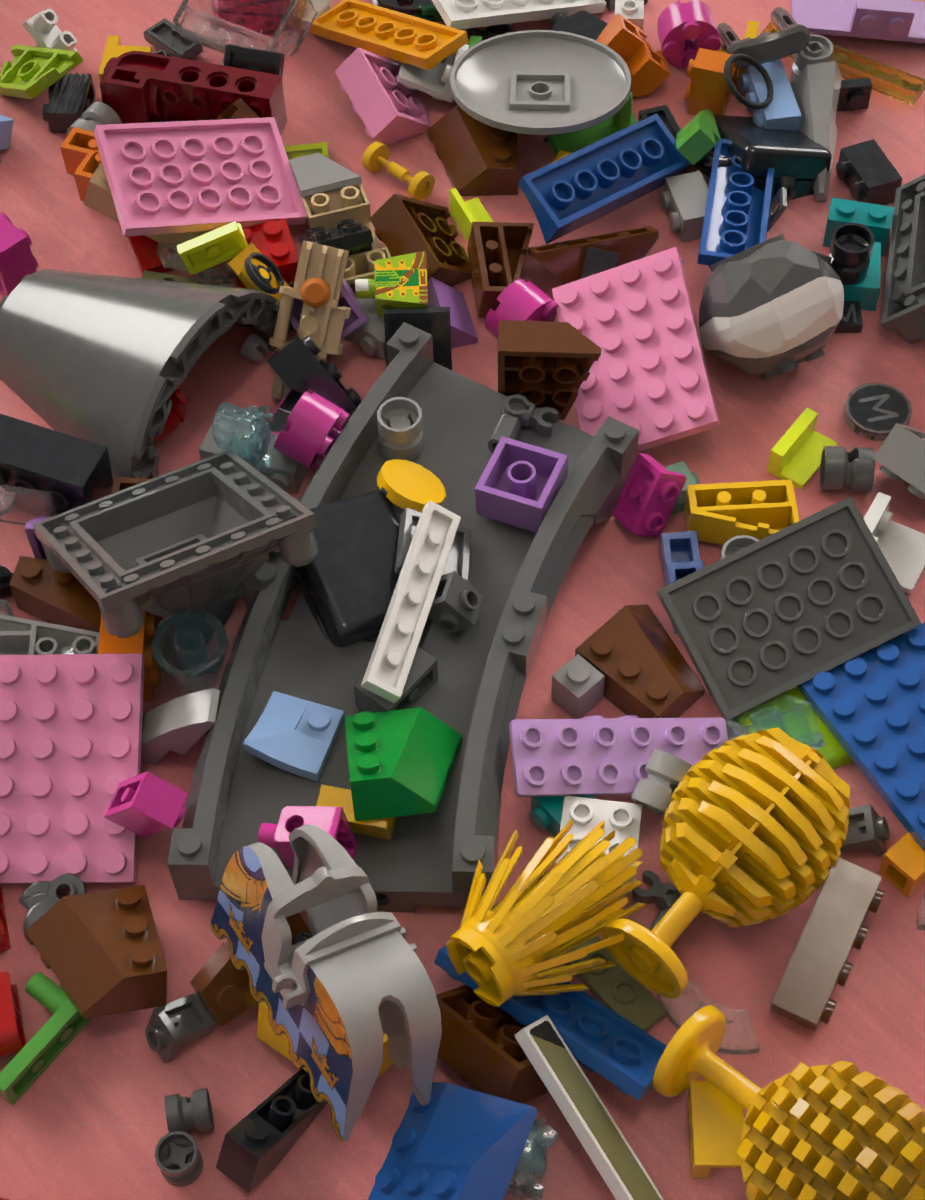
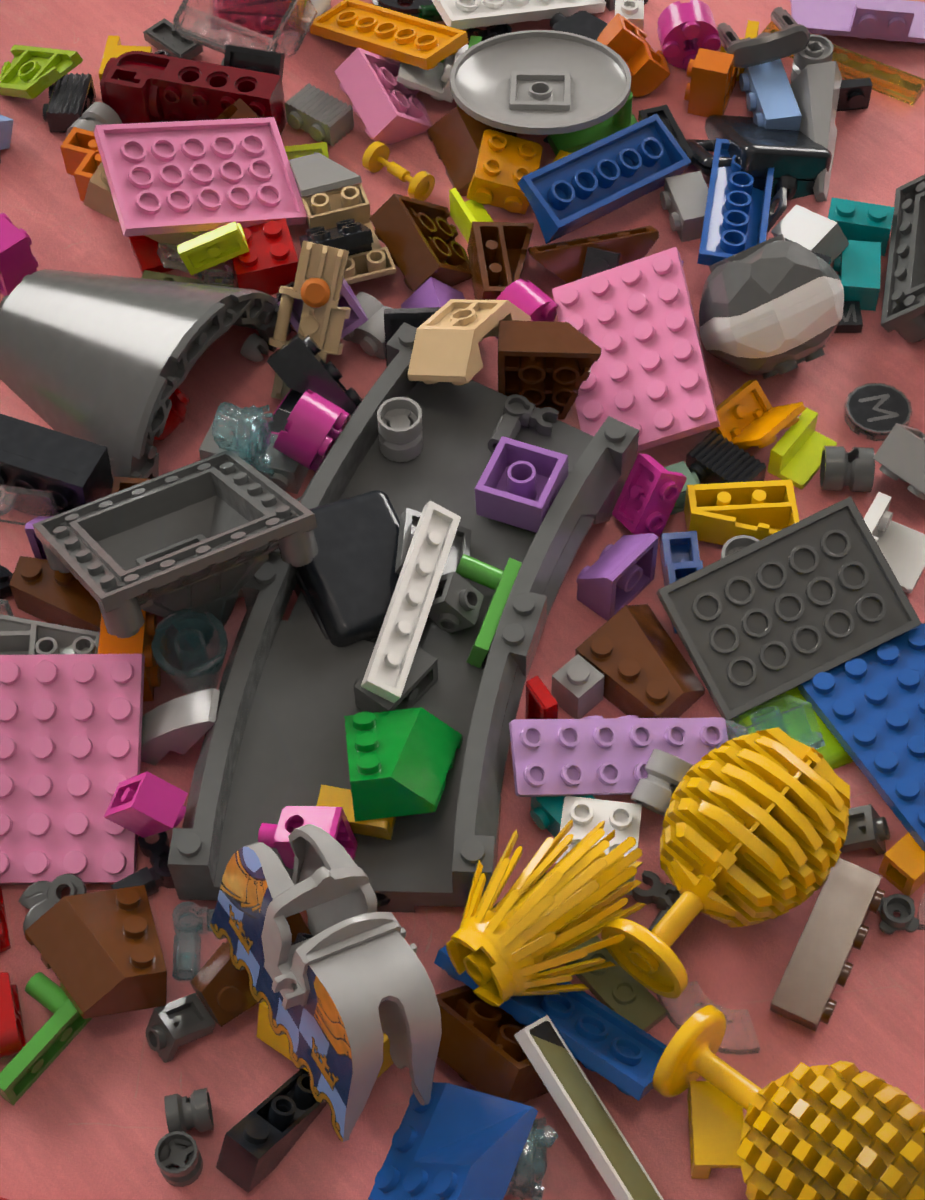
white hips [22,8,78,52] -> none
piece [227,243,289,306] -> none
light blue plate [243,691,345,782] -> none
torso [355,251,428,317] -> none
yellow tile [377,459,446,512] -> none
bright green slope [676,109,721,165] -> none
black piece [724,53,774,110] -> none
black wheel [828,223,875,285] -> none
black brick [836,139,902,205] -> none
none -> black bar [111,831,175,897]
none -> clear light blue bar [172,901,215,981]
none -> light grey brick [285,83,354,146]
none -> tan slope [407,299,531,385]
none -> bright green piece [456,554,522,668]
none -> light orange bracket [466,129,543,215]
none -> red tile [525,675,558,719]
none -> medium lavender slope [576,533,659,621]
none -> black brick [686,430,766,484]
none -> light orange bracket [711,379,806,450]
none -> brick [771,204,849,263]
none -> dark grey plate [877,894,919,935]

